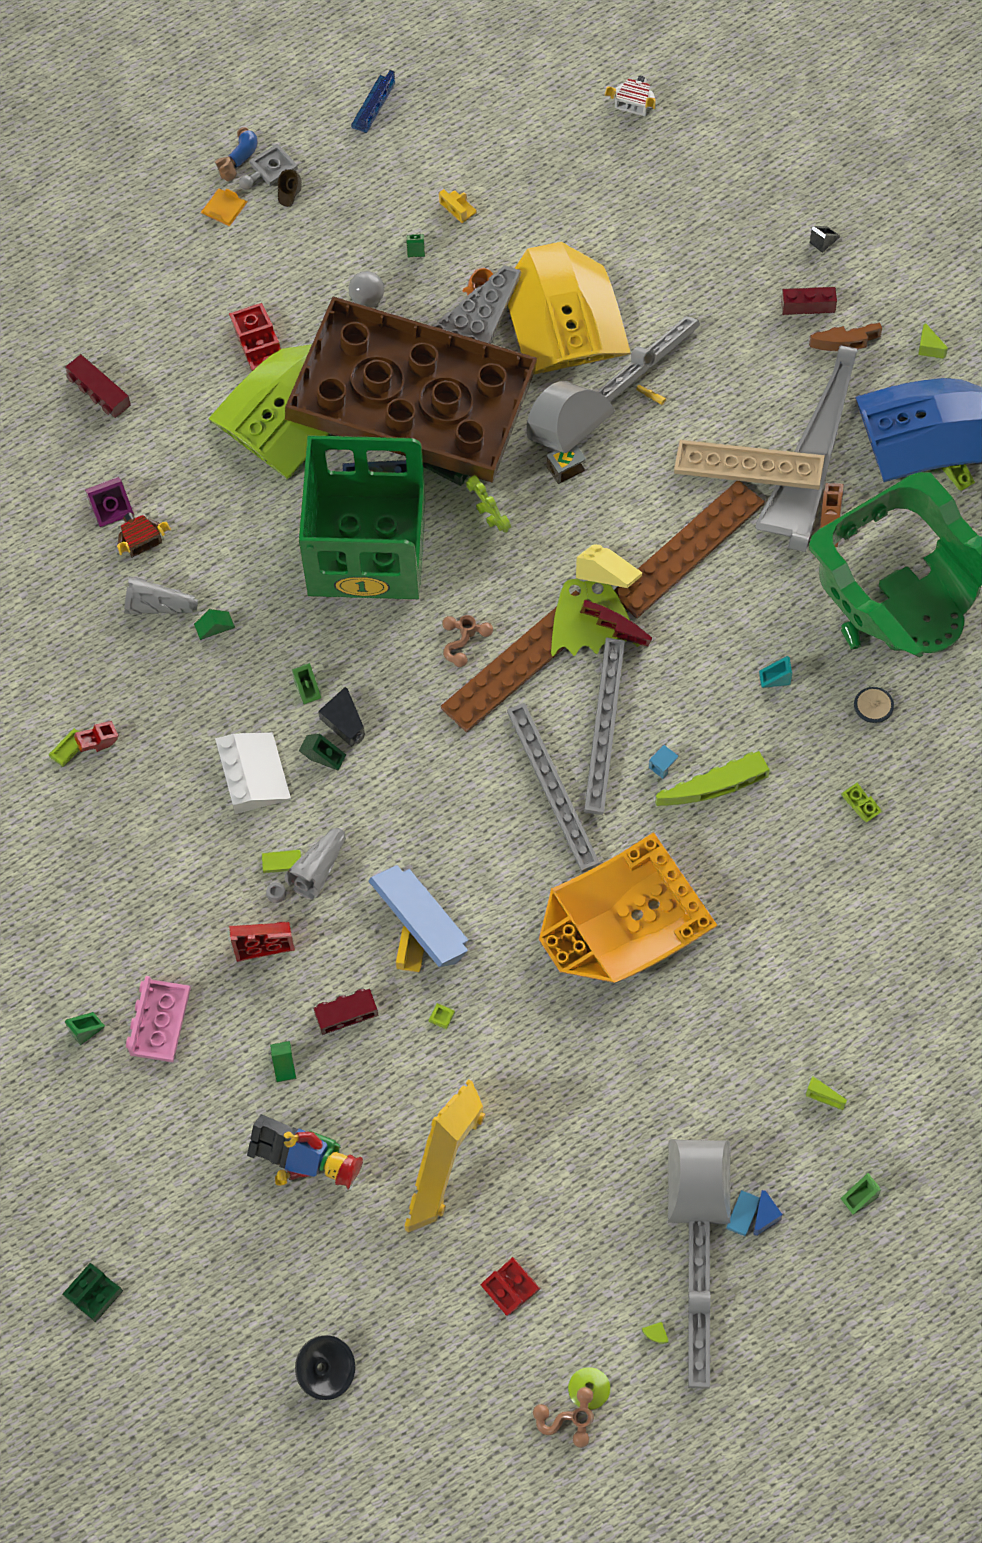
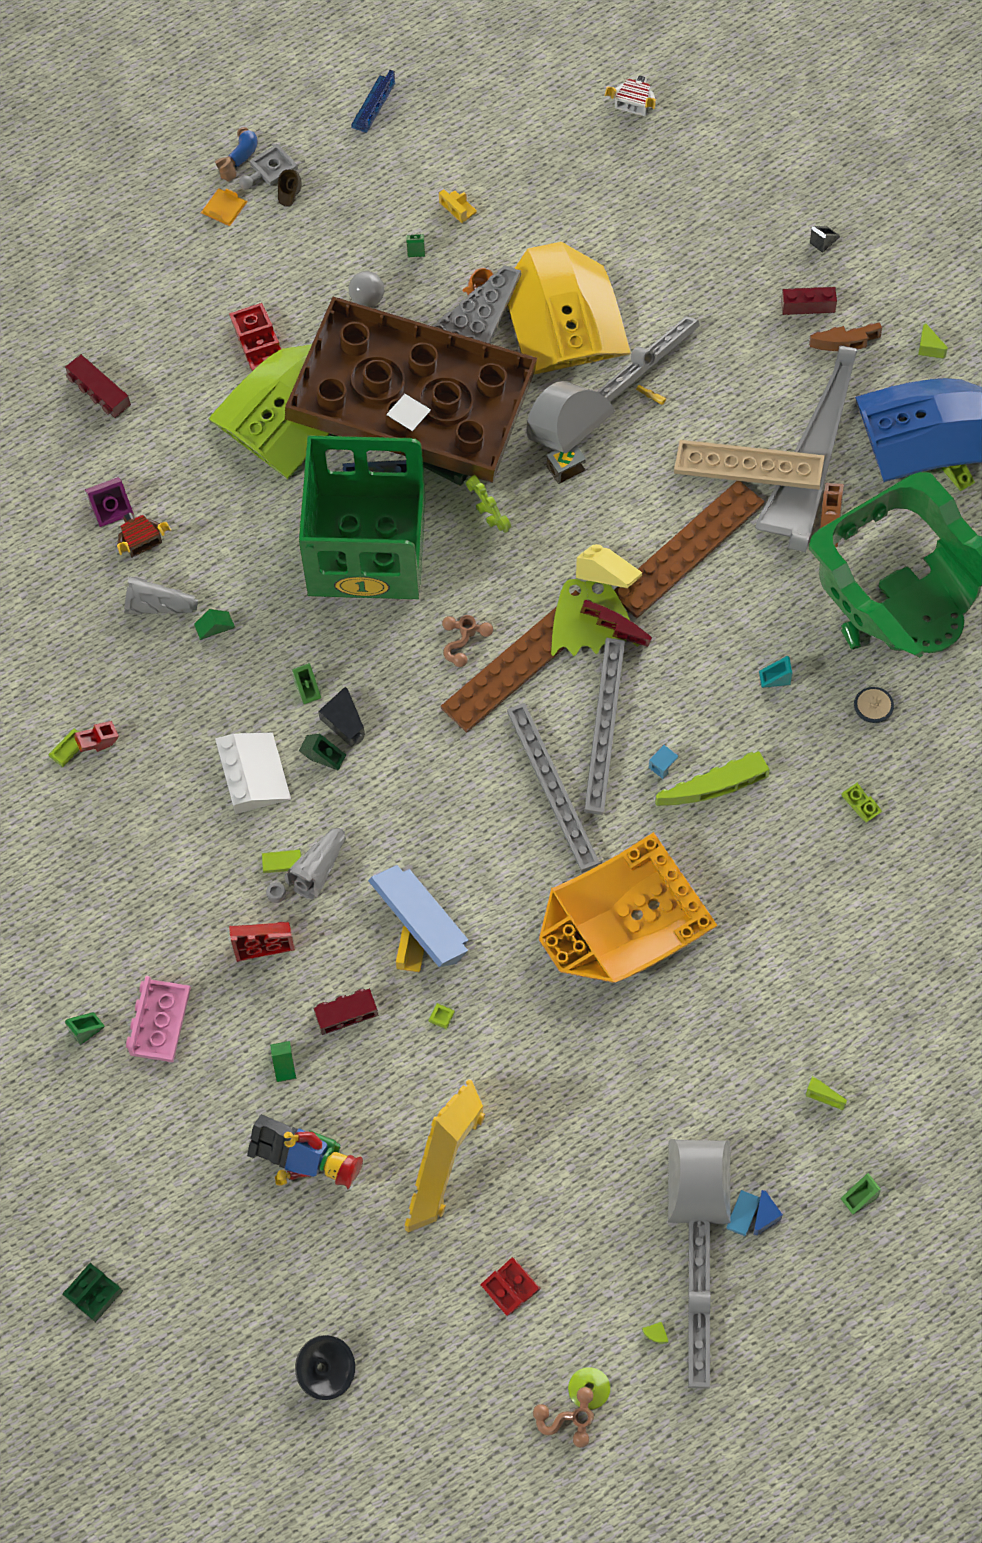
none -> white sticker [386,394,430,431]

